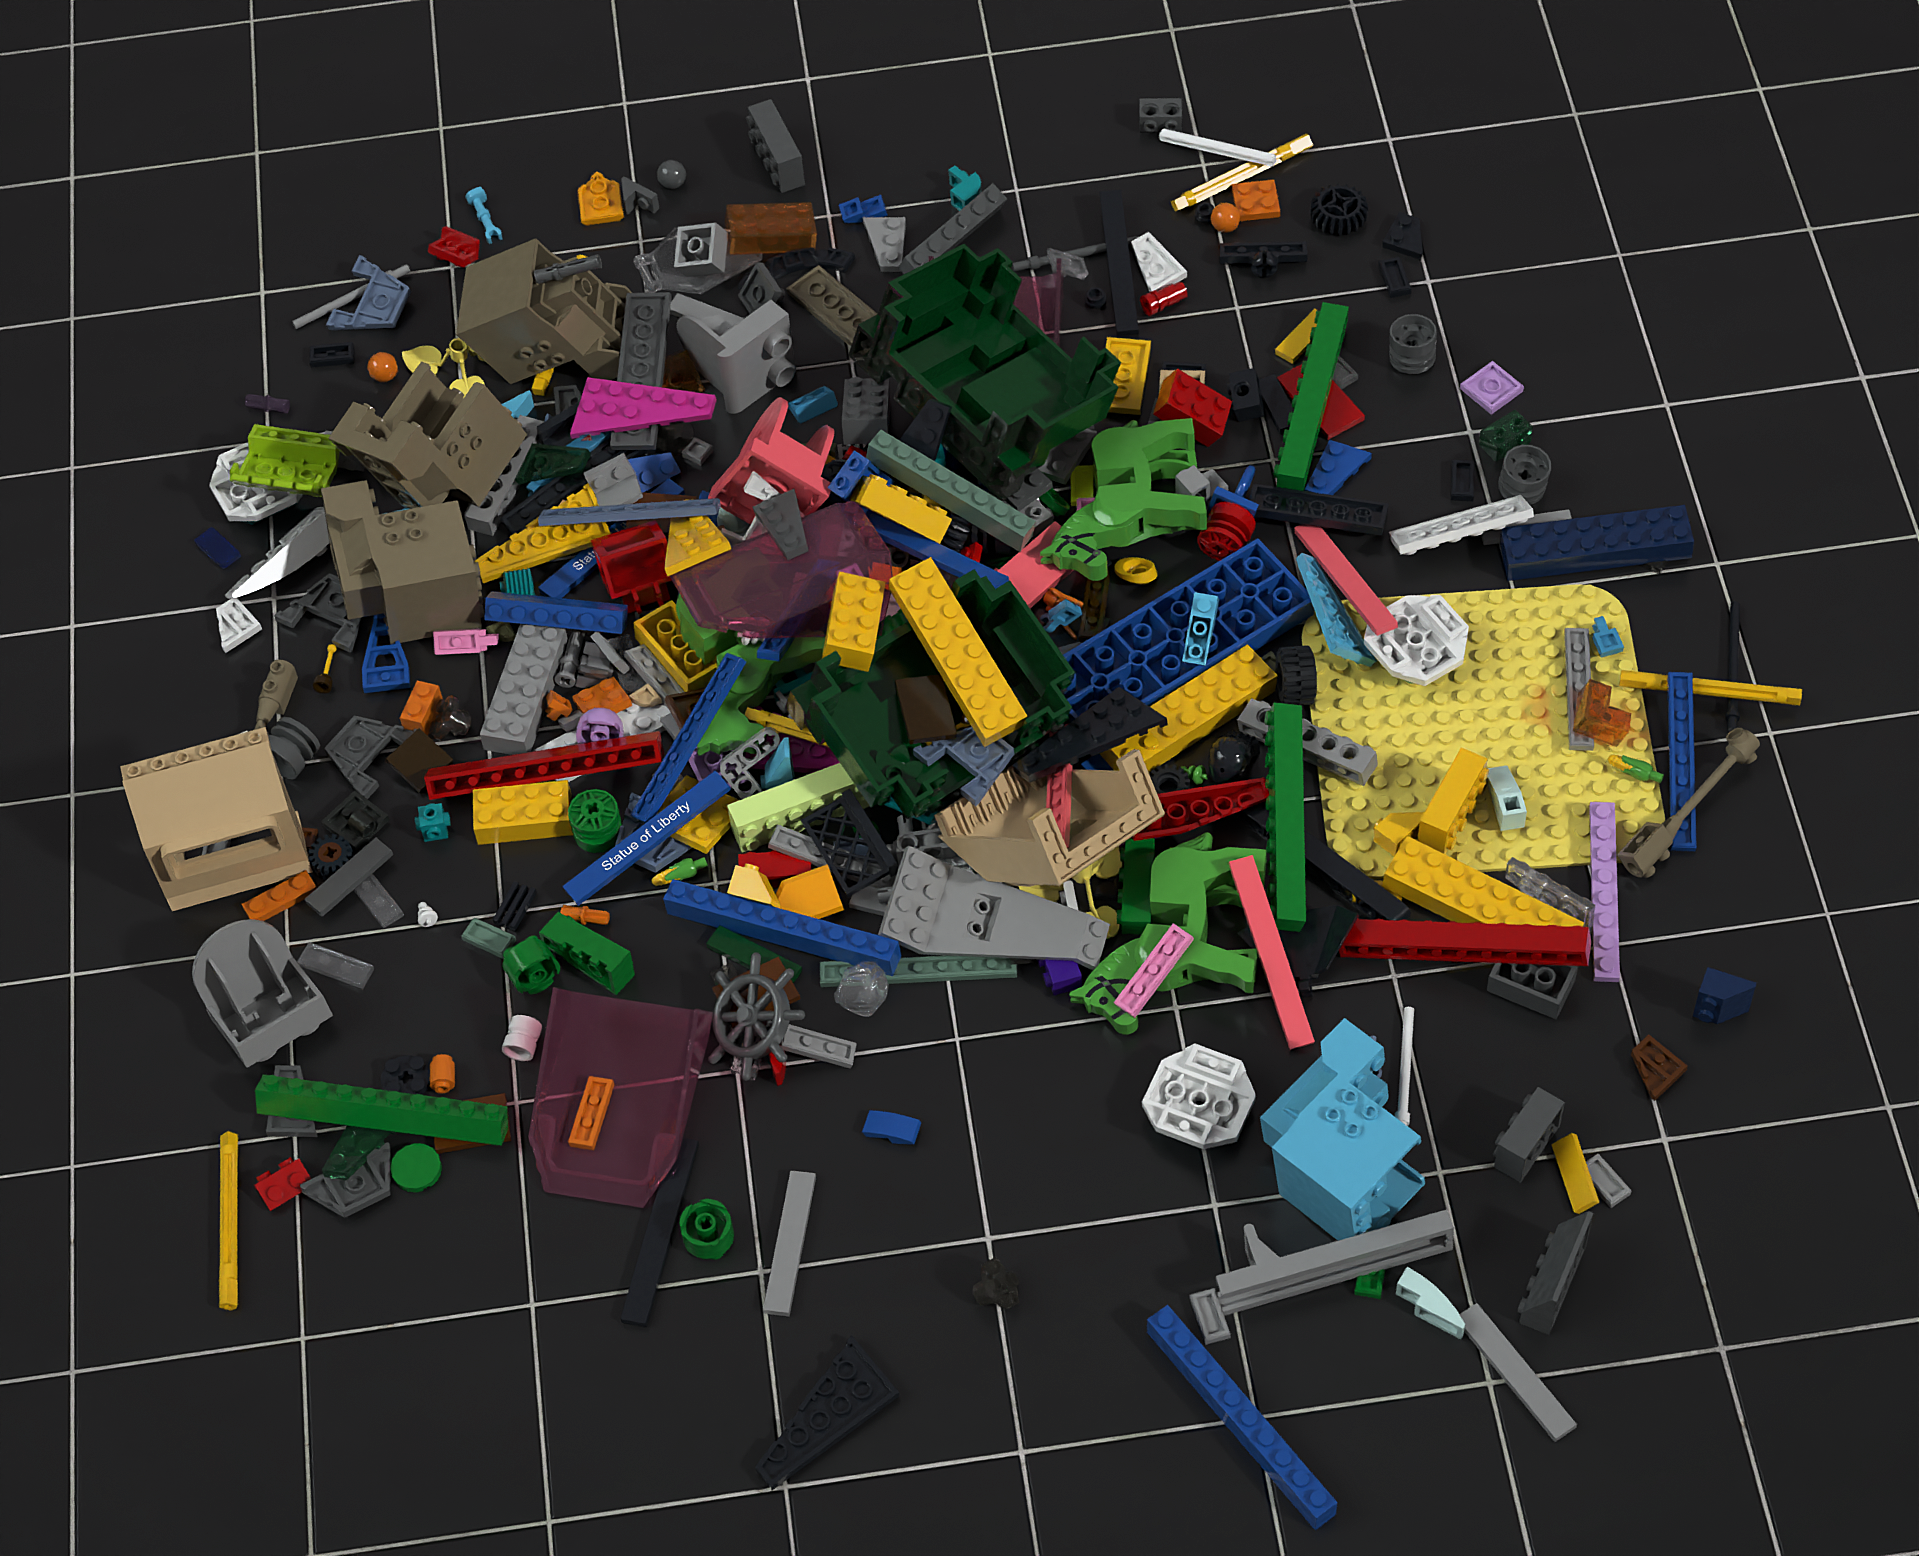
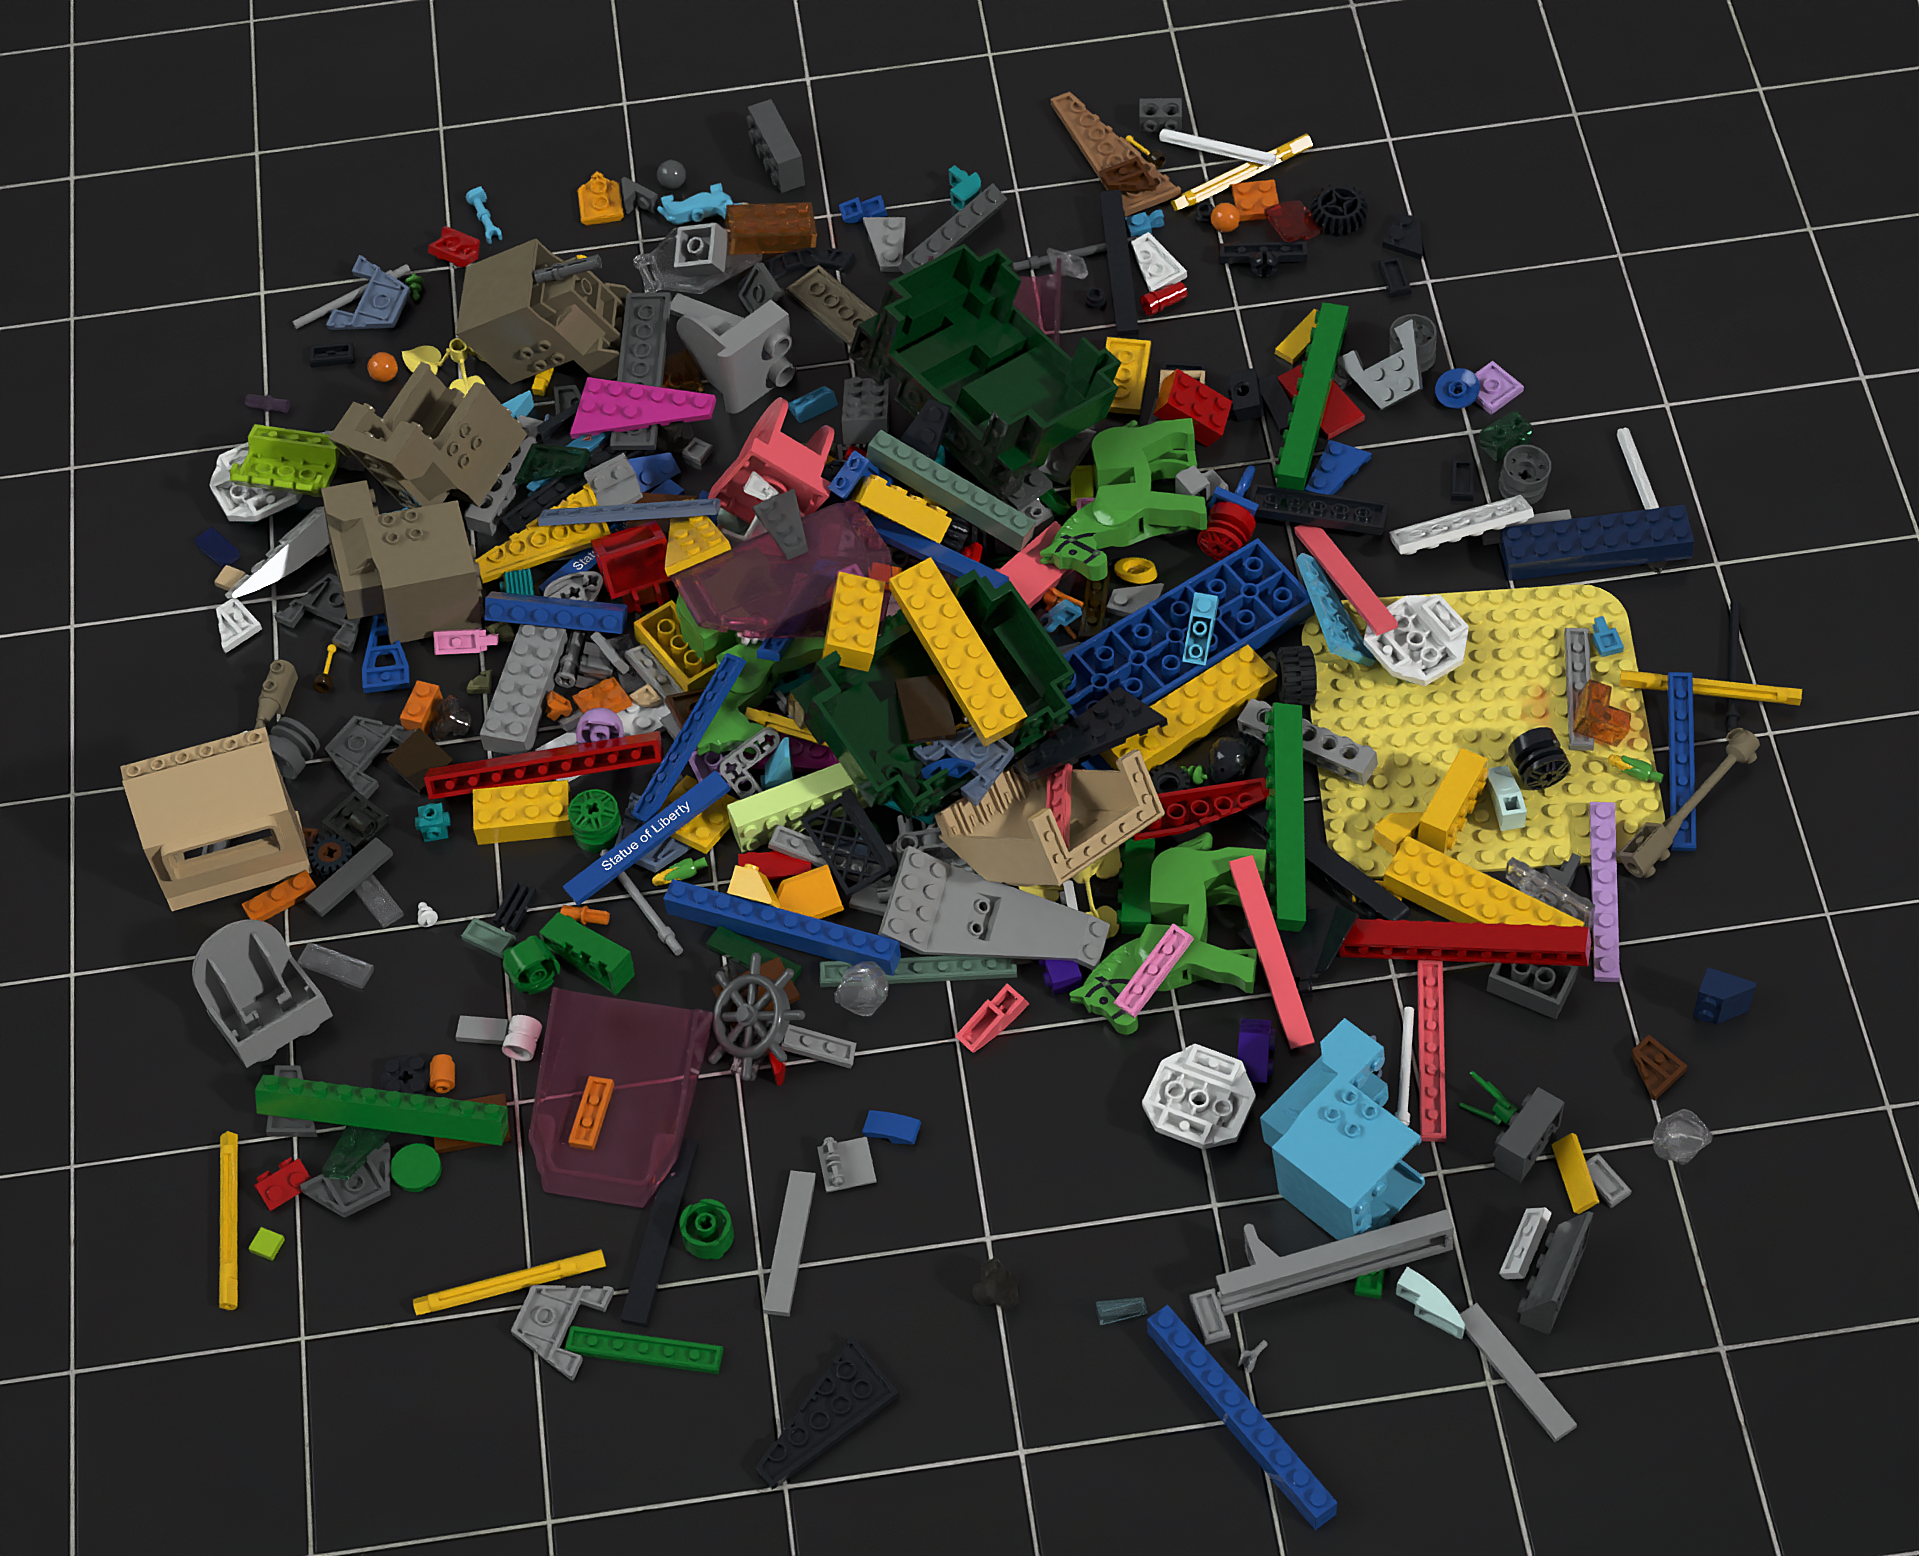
none -> tan tile [214,565,246,591]
none -> lime tile [248,1227,285,1261]
none -> bright green hair [405,273,424,301]
none -> yellow piece [413,1249,606,1316]
none -> light grey tile [456,1015,510,1045]
none -> olive tile [467,670,493,694]
none -> light grey wing [511,1285,614,1380]
none -> light grey piece [543,571,603,602]
none -> green tile [565,1326,724,1374]
none -> light grey bar [600,849,683,955]
none -> medium azure animal [657,183,751,225]
none -> light grey hinge [817,1137,876,1192]
none -> blue slope [921,758,976,779]
none -> coral slope [955,984,1029,1053]
none -> medium nougat wing [1051,92,1181,217]
none -> clear light blue piece [1096,1297,1147,1325]
none -> reddish brown wing [1099,157,1156,191]
none -> light grey wing [1106,583,1164,617]
none -> dark brown hinge [1125,135,1166,169]
none -> dark azure plate [1125,210,1165,237]
none -> dark purple brick [1238,1018,1276,1083]
none -> light grey hand [1238,1340,1268,1372]
none -> clear red slope [1264,200,1323,242]
none -> wing [1337,319,1423,410]
none -> coral tile [1417,960,1446,1142]
none -> blue dish [1435,368,1480,409]
none -> green plant [1459,1071,1519,1125]
none -> white plate [1499,1207,1552,1279]
none -> black wheel [1508,727,1571,790]
none -> dark grey slope [1543,853,1581,907]
none -> white axle [1617,427,1659,510]
none -> clear helmet [1652,1108,1713,1165]

